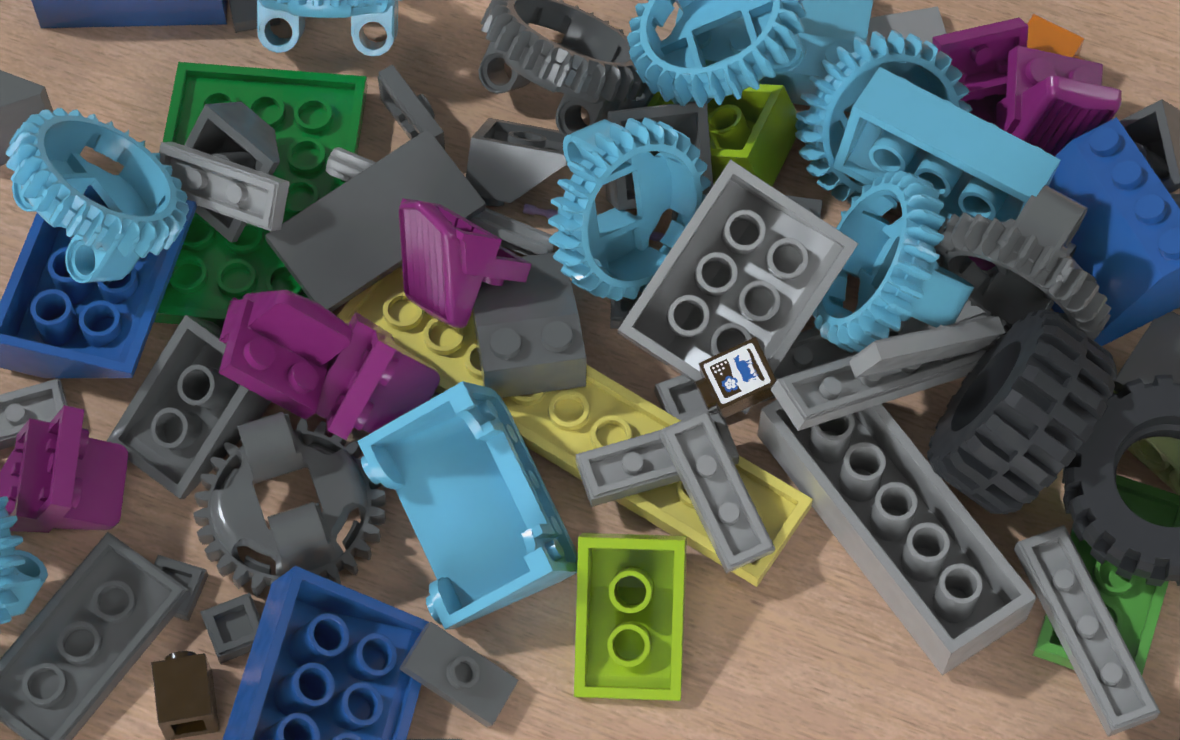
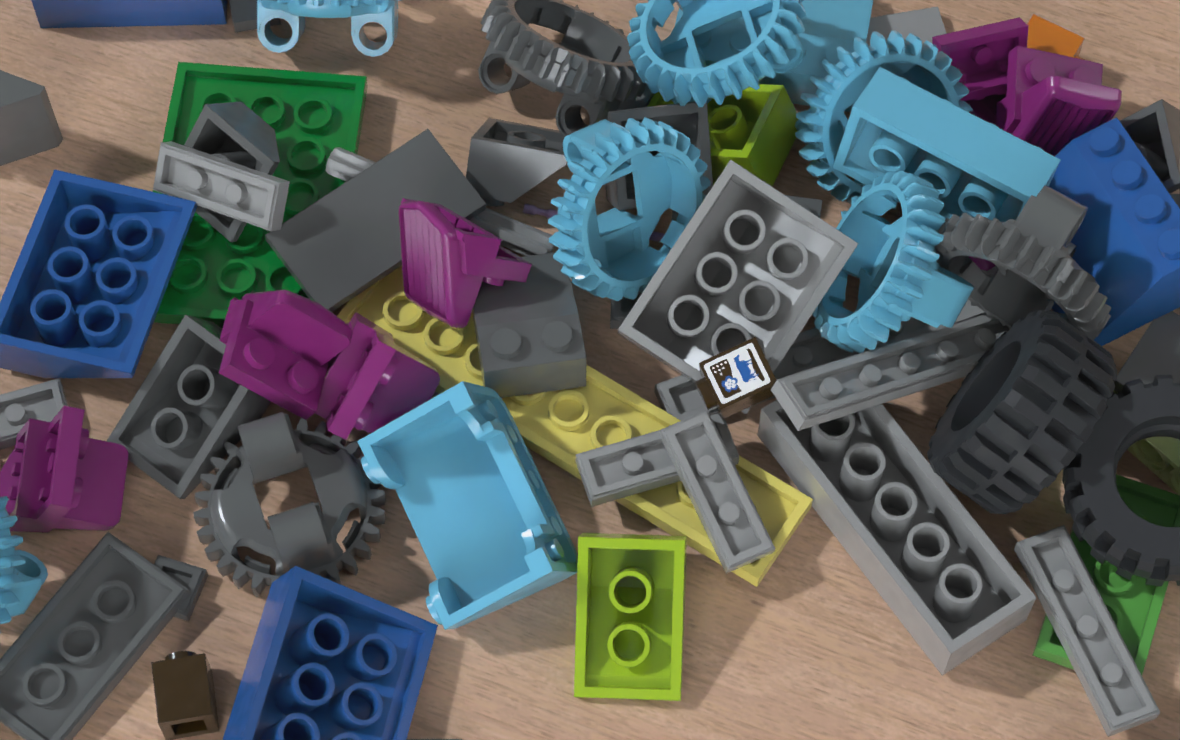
medium azure piece [6,108,189,283] -> none
dark grey tile [200,593,260,664] -> none
dark grey plate [378,64,445,150] -> none
dark grey plate [399,622,519,727] -> none
light grey tile [849,316,1005,378] -> none

